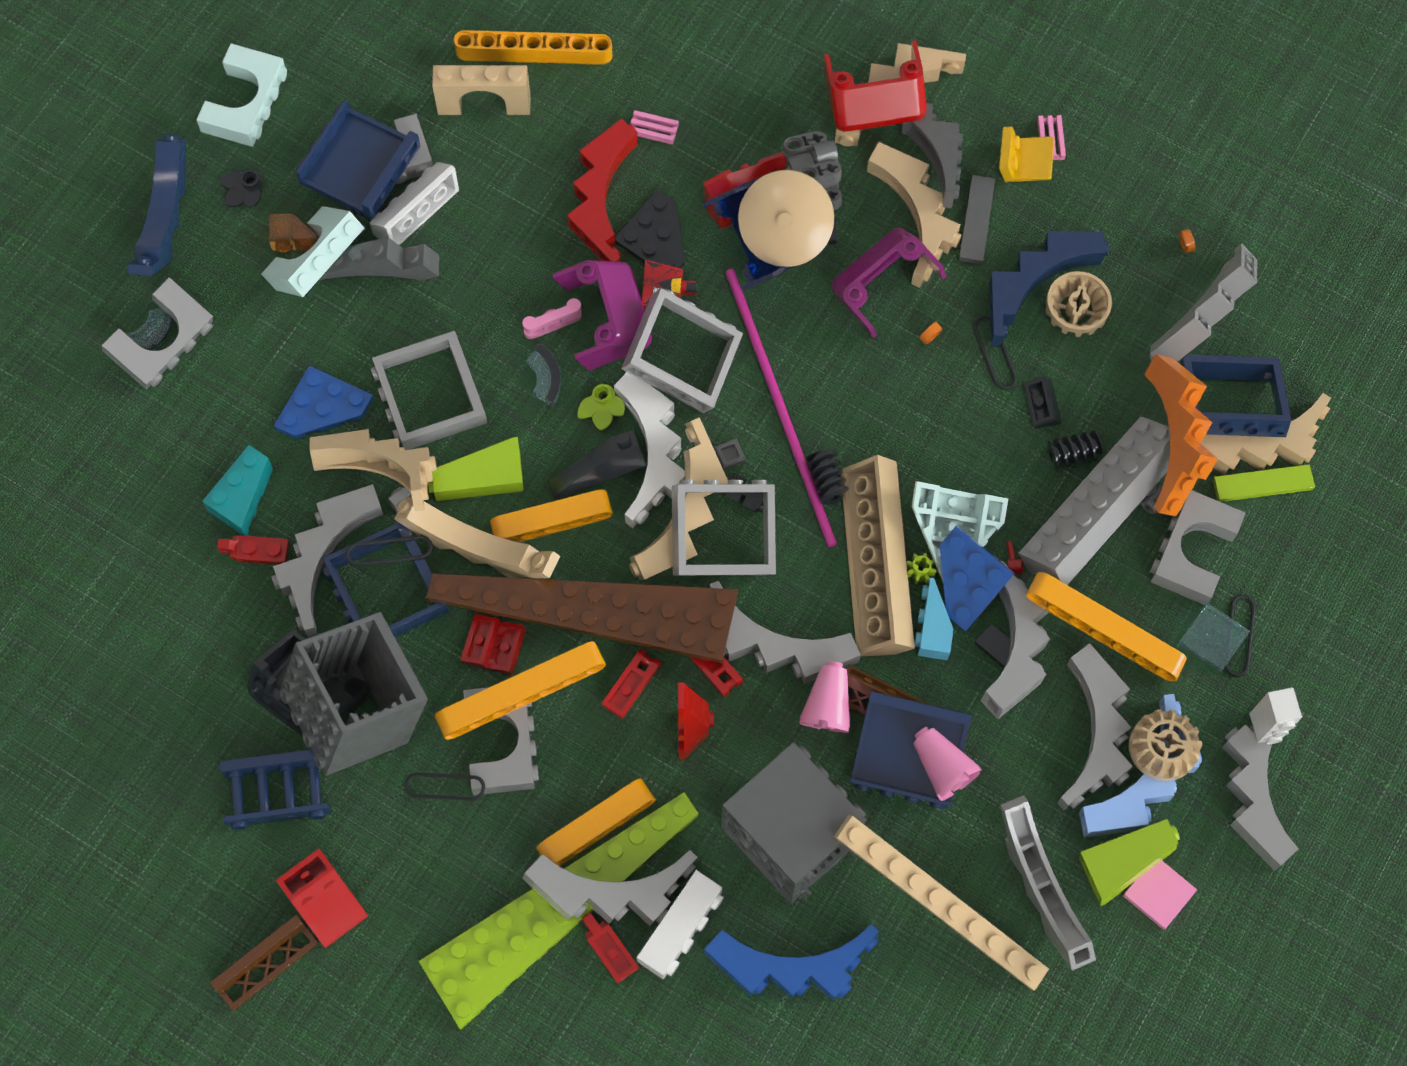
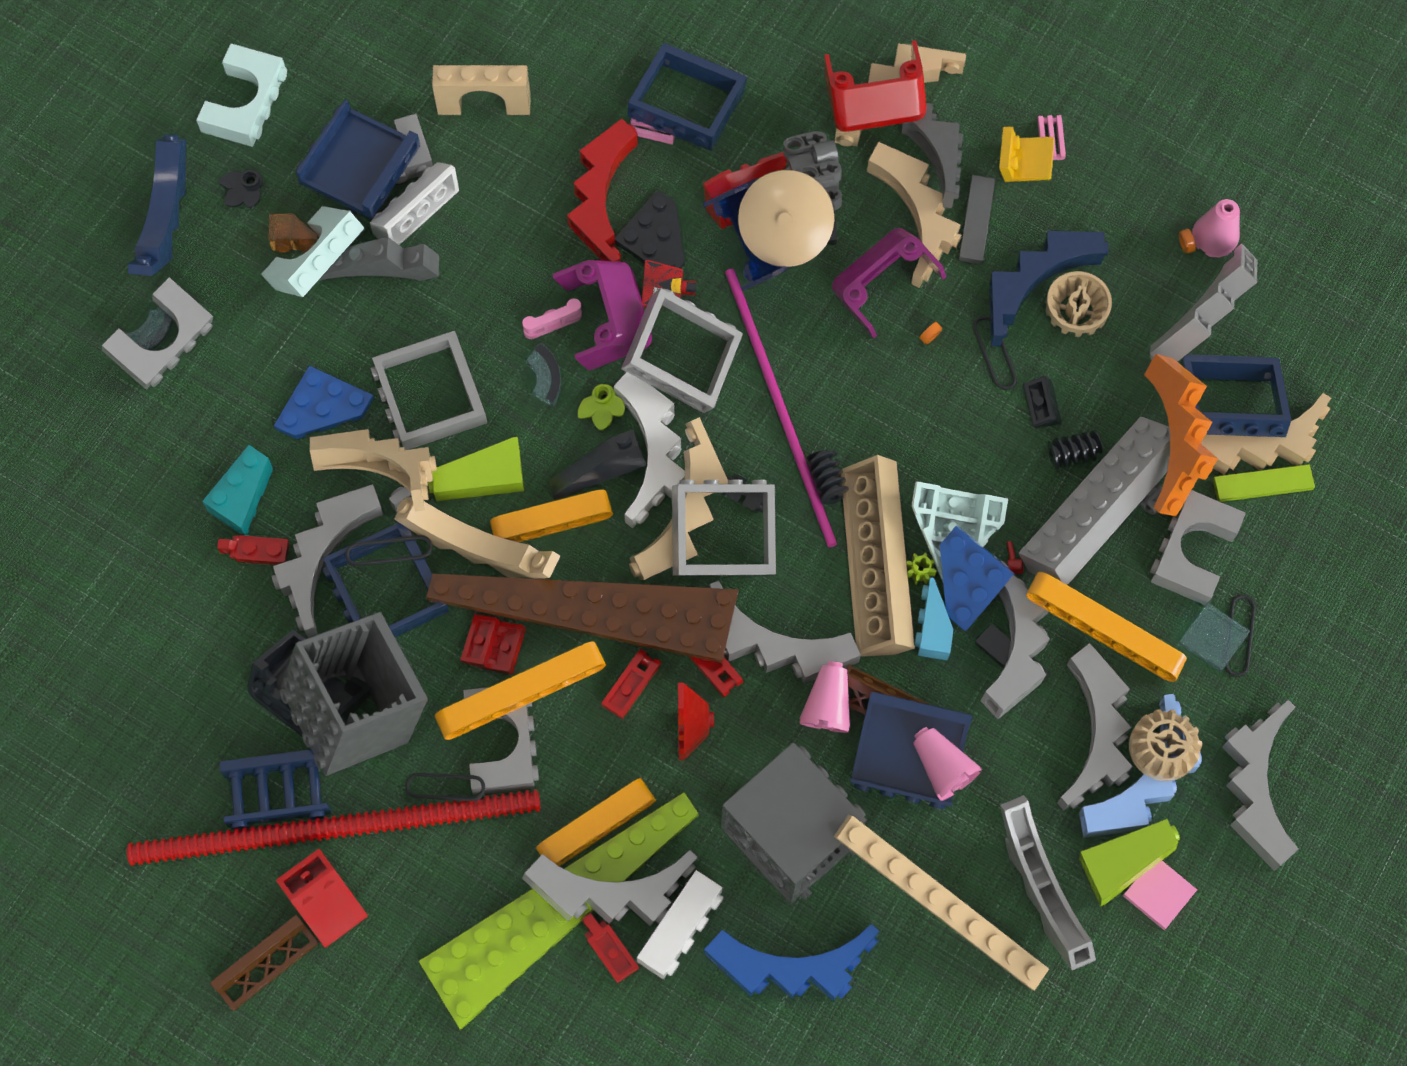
light orange beam [454,30,612,64] -> none
dark grey tile [714,438,746,471] -> none
white brick [1250,688,1302,744] -> none
none -> red piece [126,789,541,866]
none -> dark blue window [627,43,747,151]
none -> bright pink cone [1192,199,1240,257]

